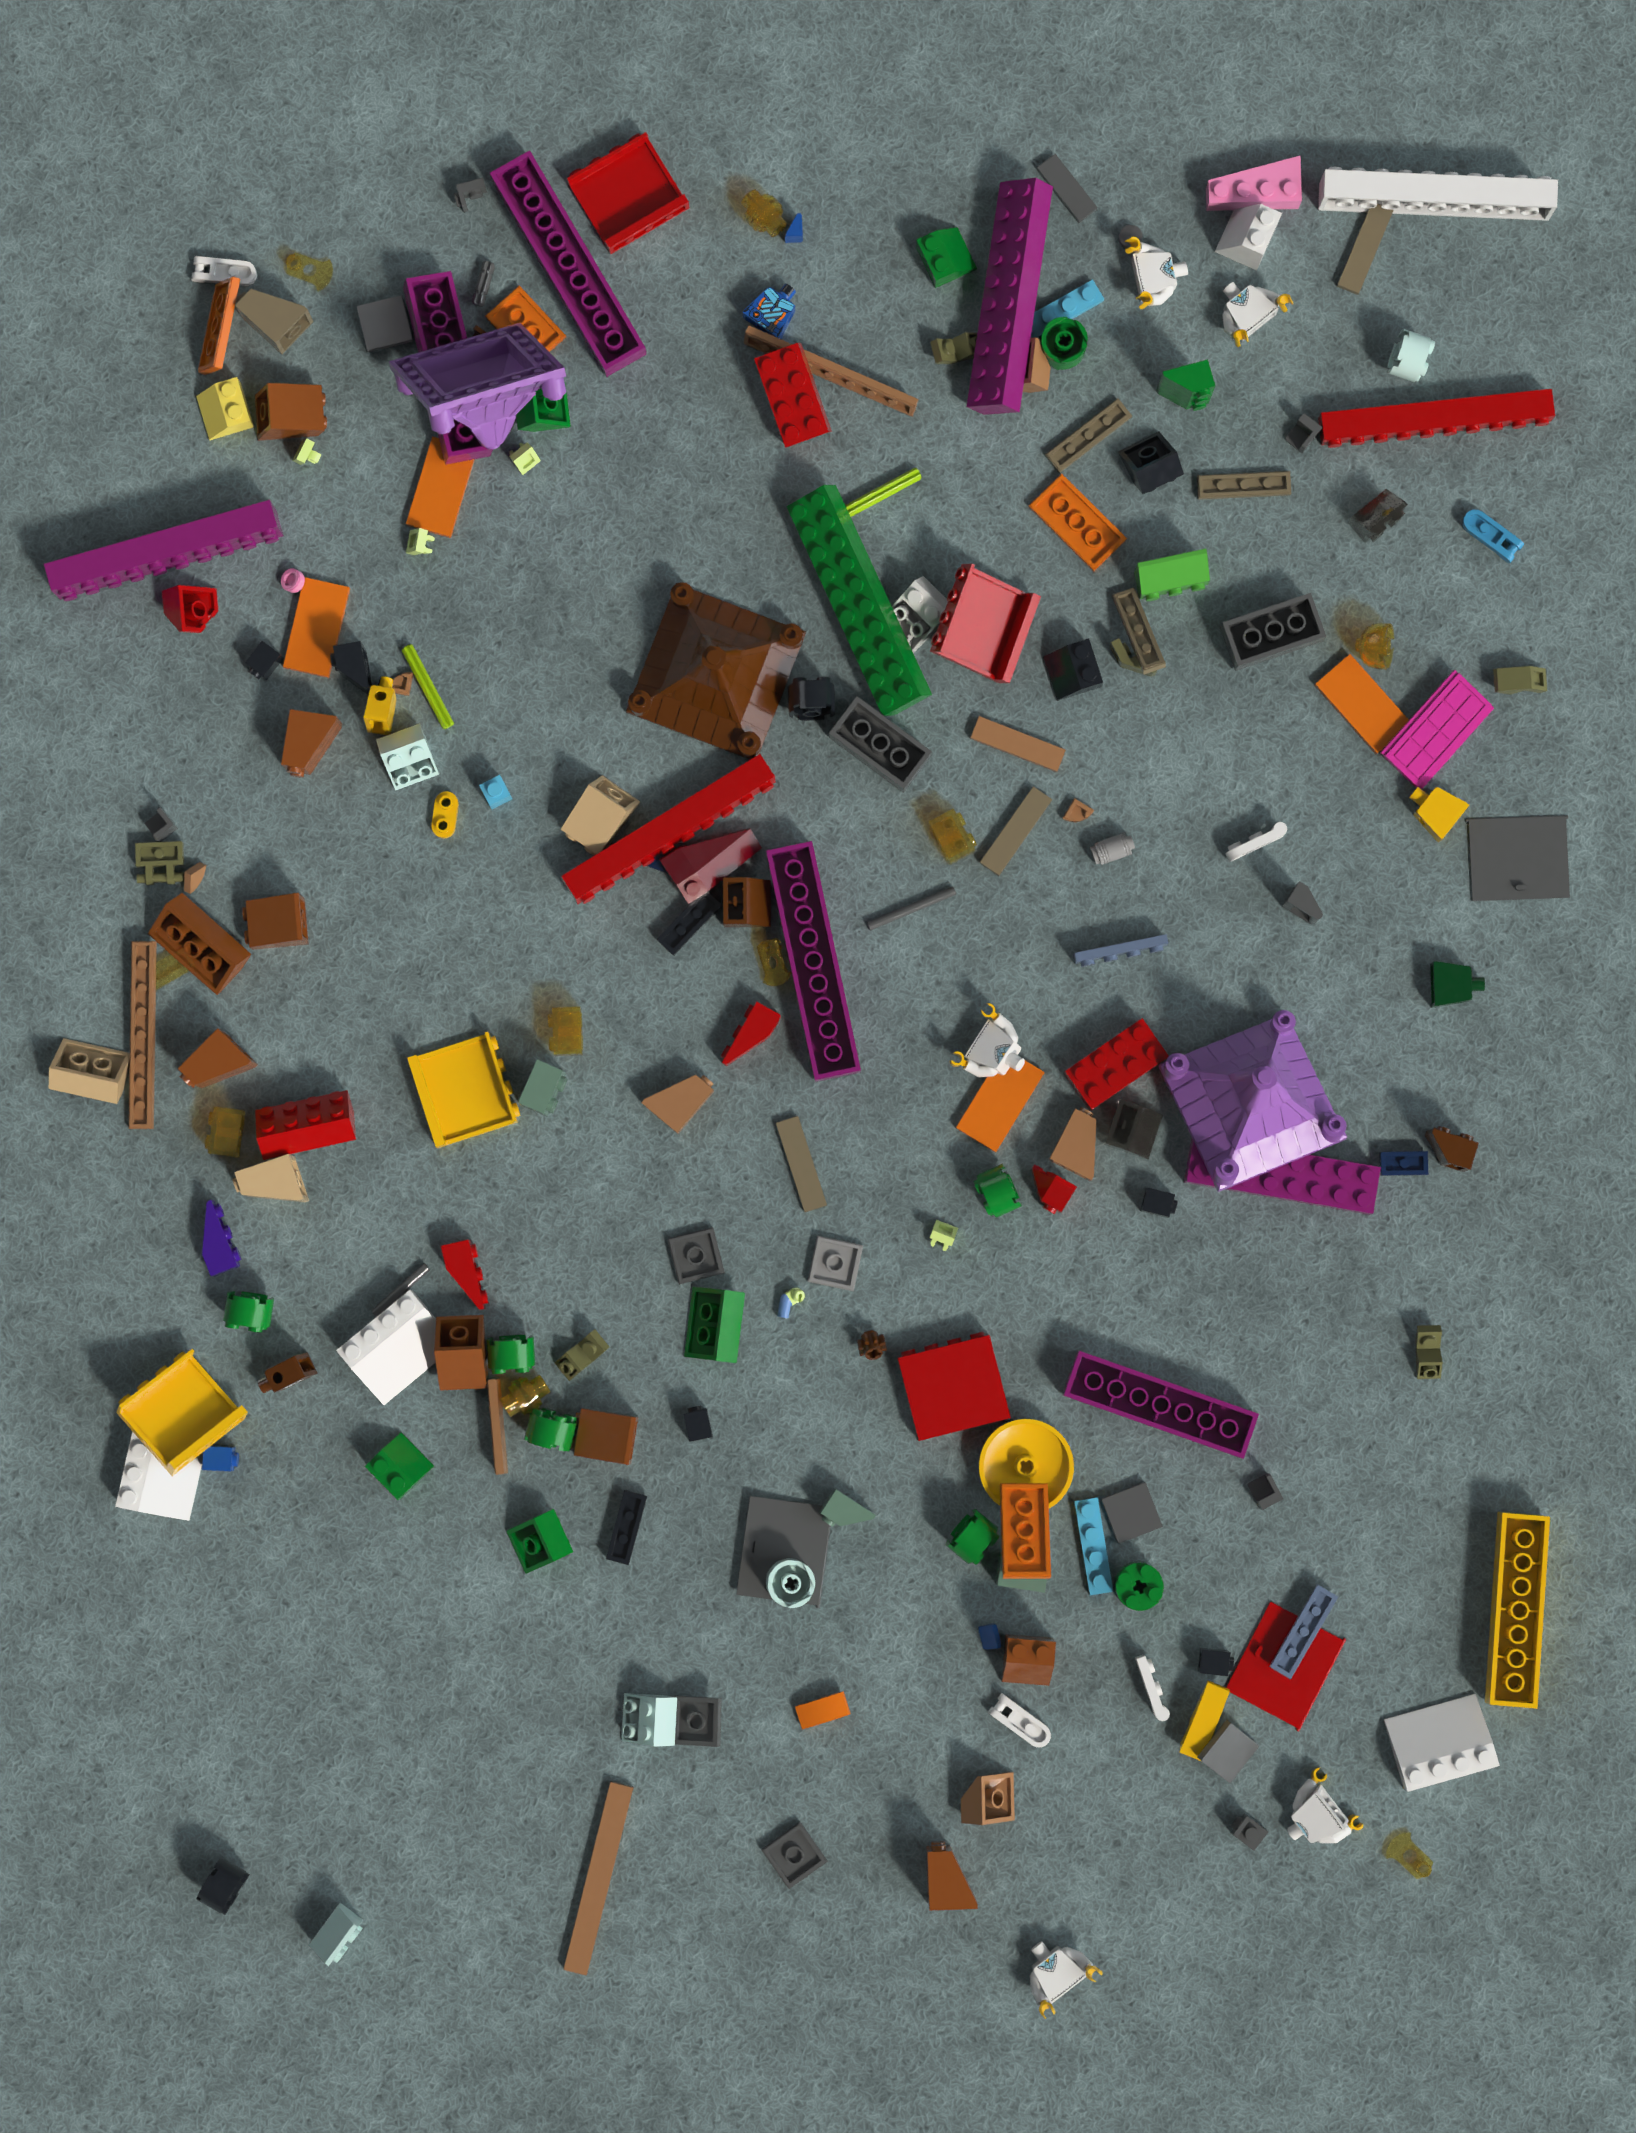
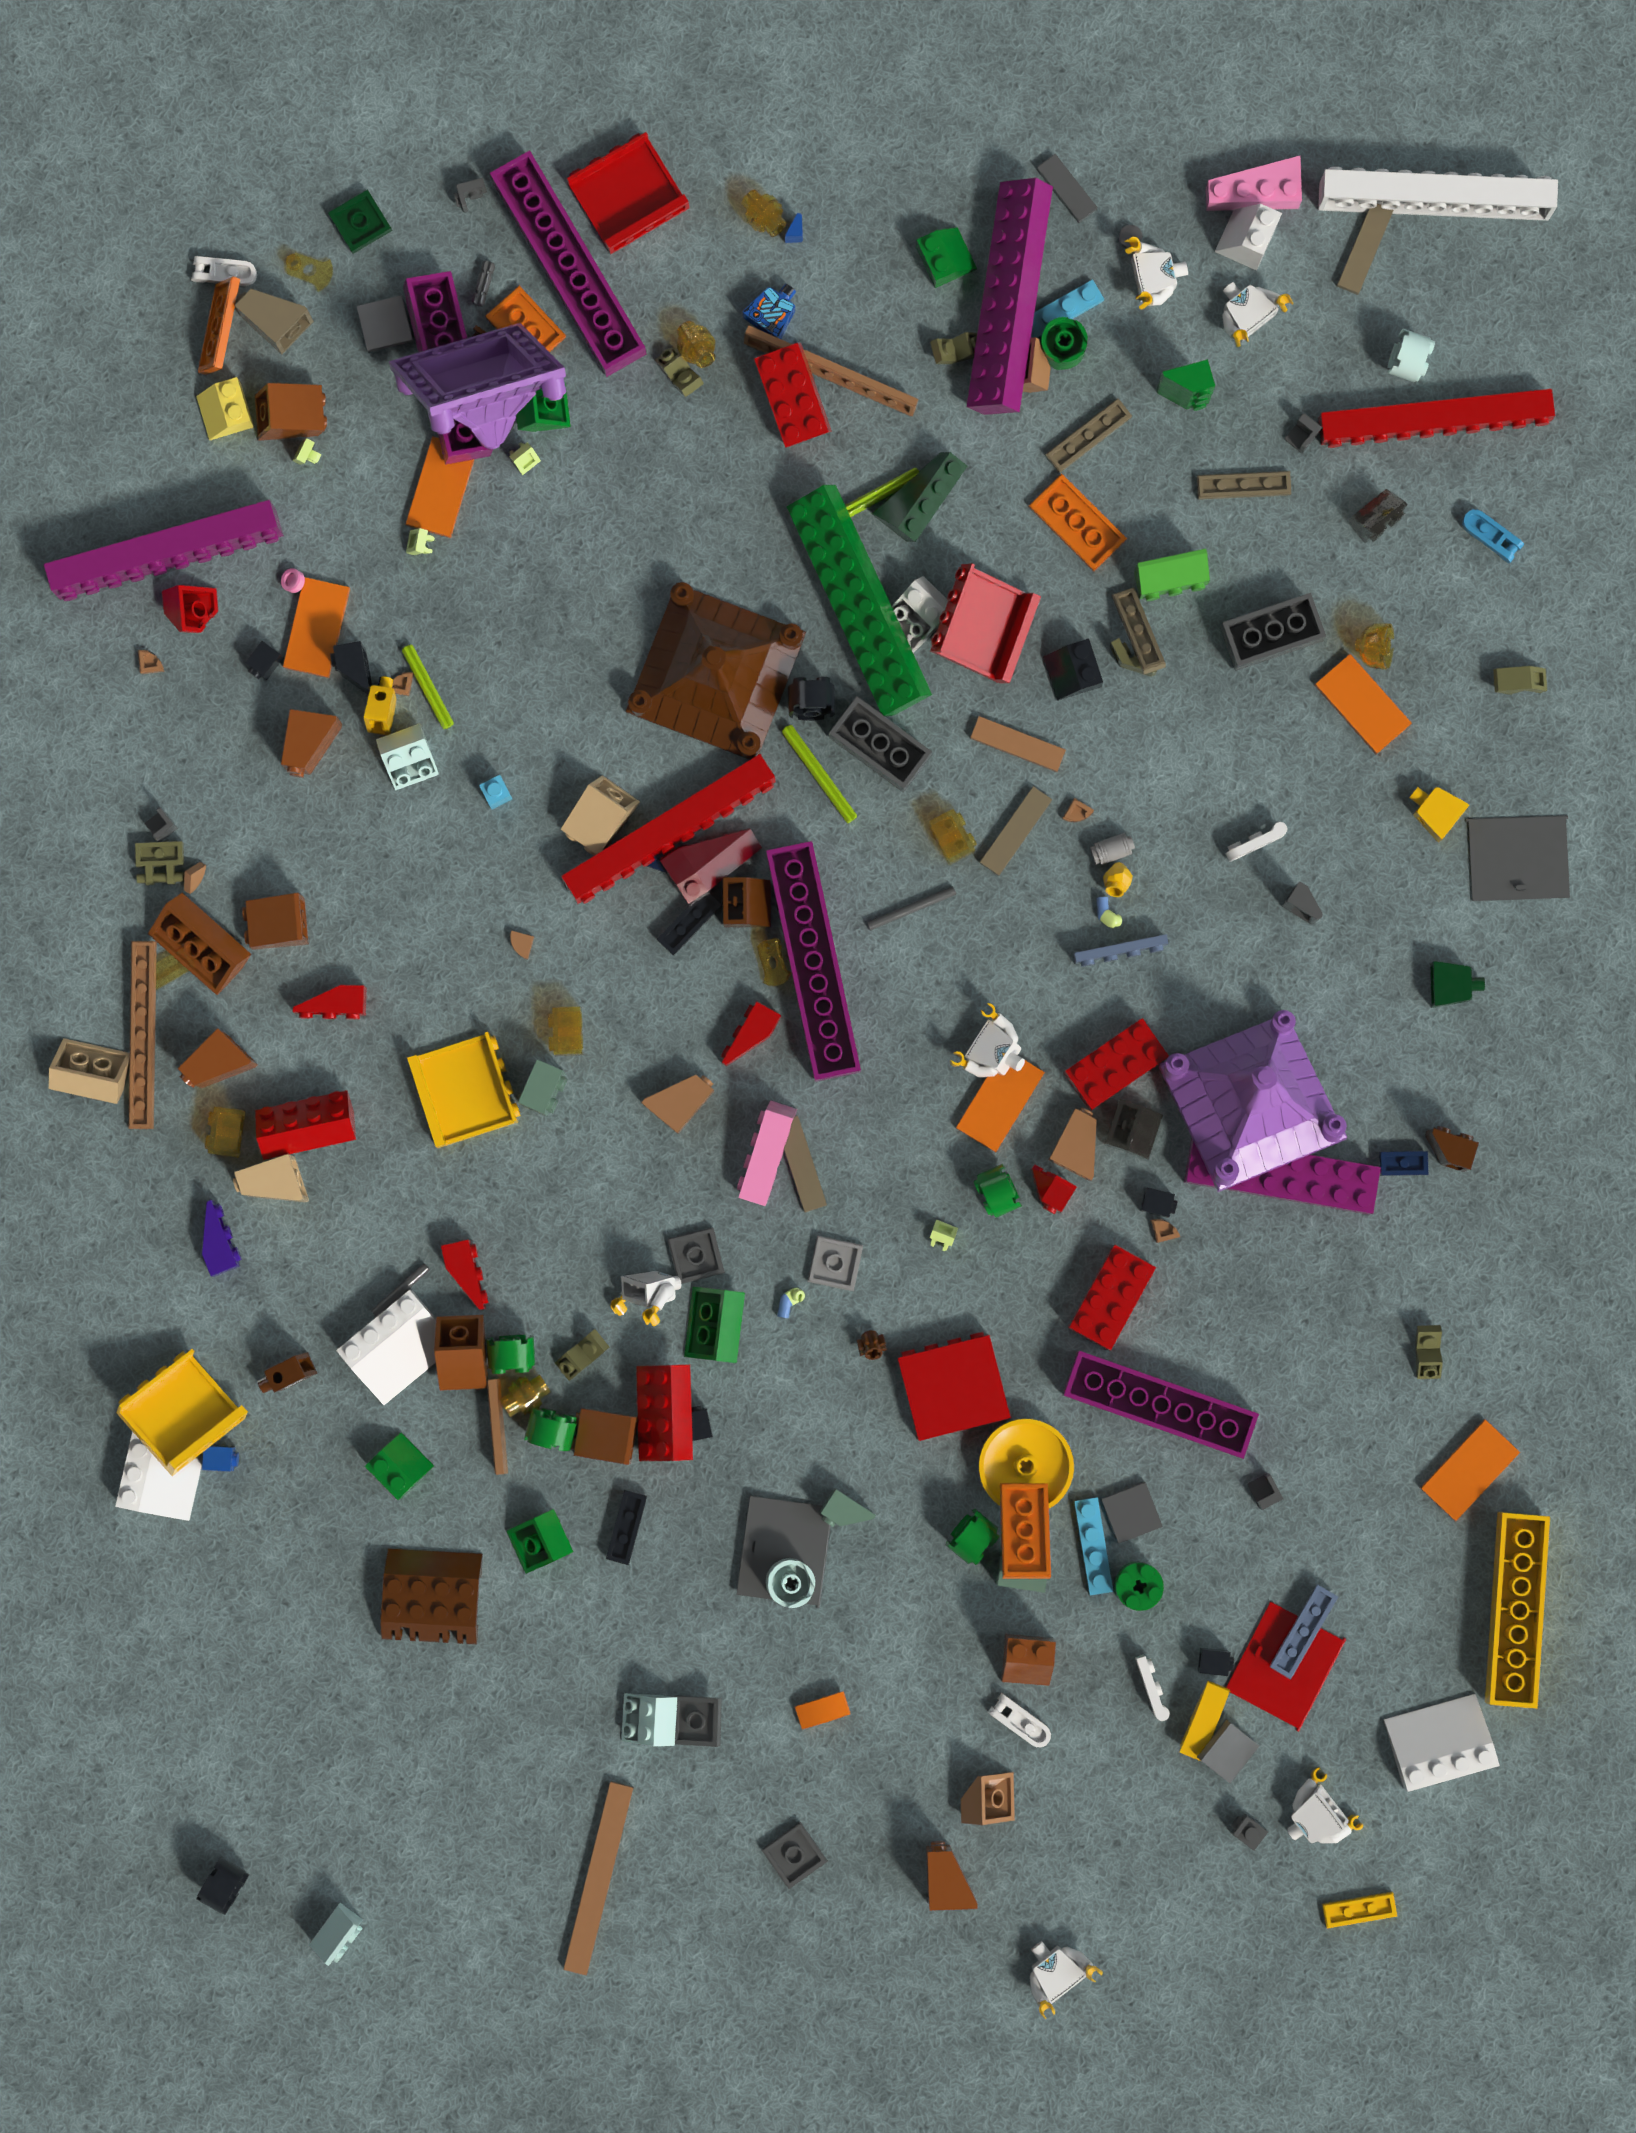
green brick [223,1291,274,1332] -> none
yellow plate [431,791,459,839] -> none
blue slope [978,1623,1002,1650] -> none
black slope [1118,431,1184,494] -> none
dark pink piece [1380,670,1494,789] -> none
clear yellow piece [1386,1832,1433,1879] -> none
none -> medium nougat tile [138,650,165,674]
none -> red slope [292,985,367,1020]
none -> dark green plate [328,189,392,254]
none -> reddish brown slope [381,1548,483,1645]
none -> medium nougat tile [510,931,534,960]
none -> white torso [610,1271,681,1326]
none -> red brick [636,1364,693,1461]
none -> olive slope [655,346,704,397]
none -> clear yellow piece [677,321,715,368]
none -> bright pink wedge [736,1100,797,1206]
none -> lime axle [782,724,857,823]
none -> dark green wedge [871,452,967,542]
none -> red brick [1068,1245,1156,1351]
none -> arm [1096,897,1122,928]
none -> yellow rock [1103,862,1133,897]
none -> medium nougat tile [1151,1219,1180,1243]
none -> yellow tile [1322,1892,1397,1929]
none -> orange tile [1420,1419,1520,1521]

